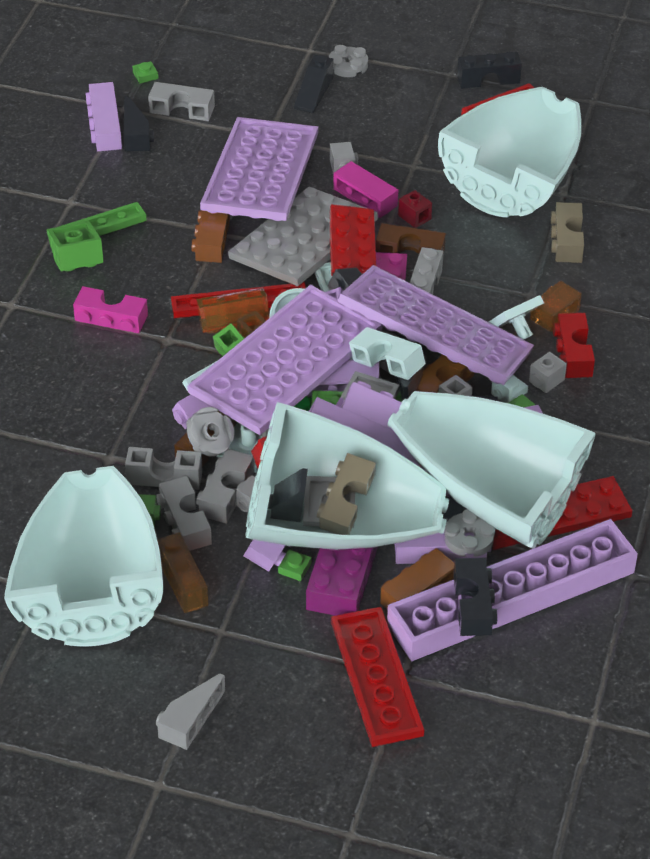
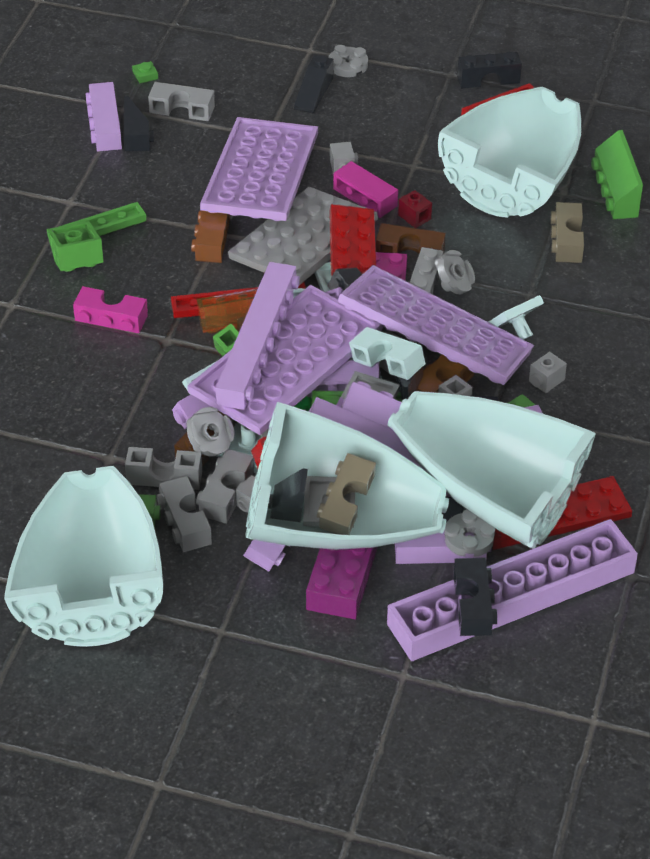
light grey slope [156,674,225,750] -> none
clear orange brick [157,532,208,614] -> none
bright green plate [278,550,312,581] -> none
red plate [331,607,424,747] -> none
dark orange brick [380,548,454,610] -> none
light aqua bracket [491,375,528,403] -> none
clear orange brick [530,281,581,332] -> none
red arch [553,313,595,378] -> none
none -> lavender brick [215,262,300,410]
none -> light grey plate [435,250,475,295]
none -> bright green slope [591,130,643,219]

